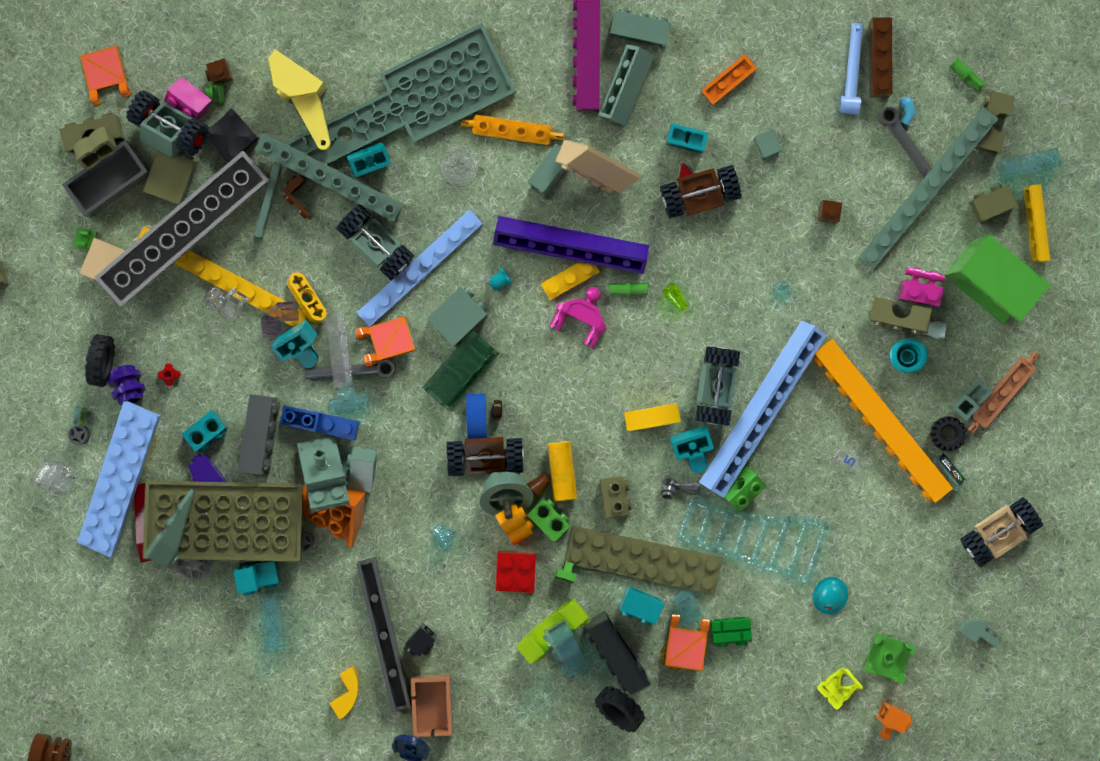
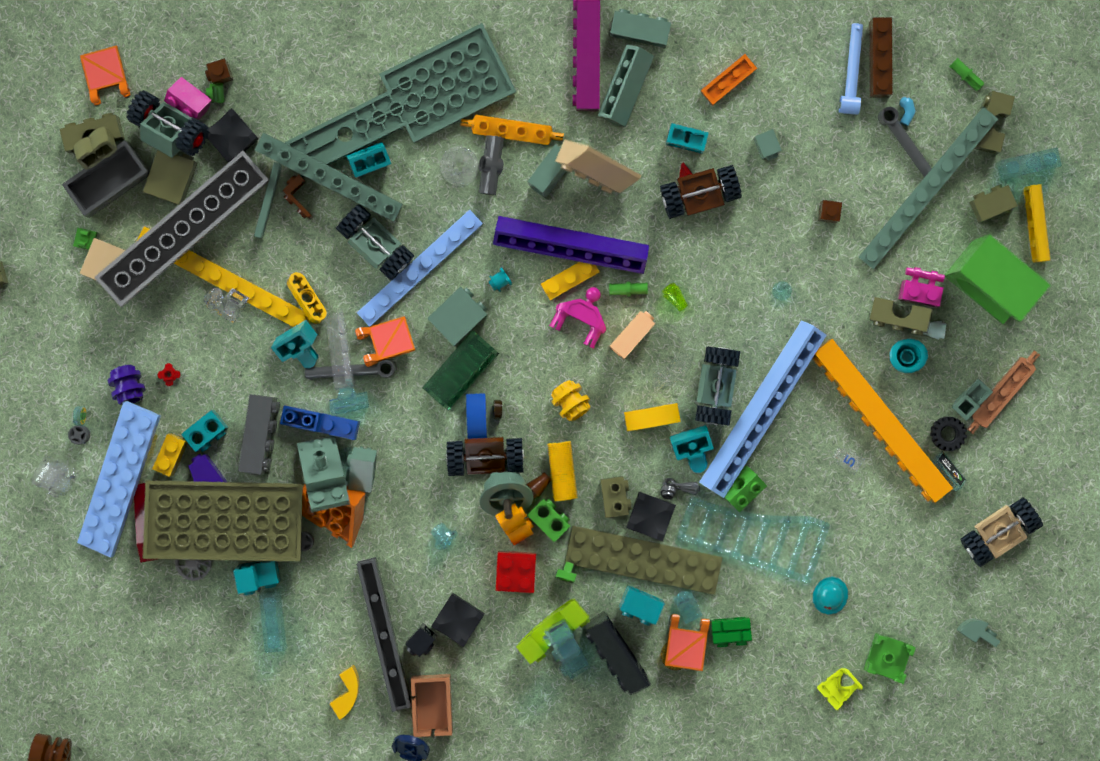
black tyre [85,334,115,387] -> none
sand green wedge [144,489,195,568] -> none
tile [261,301,299,338] -> none
light yellow slope [268,49,331,151] -> none
black tyre [595,686,645,732] -> none
orange brick [876,701,912,741] -> none
none -> yellow brick [152,433,188,477]
none -> black brick [431,593,485,647]
none -> dark grey piece [479,135,504,195]
none -> yellow piece [551,380,590,421]
none -> light nougat brick [609,311,655,359]
none -> black brick [626,491,676,542]

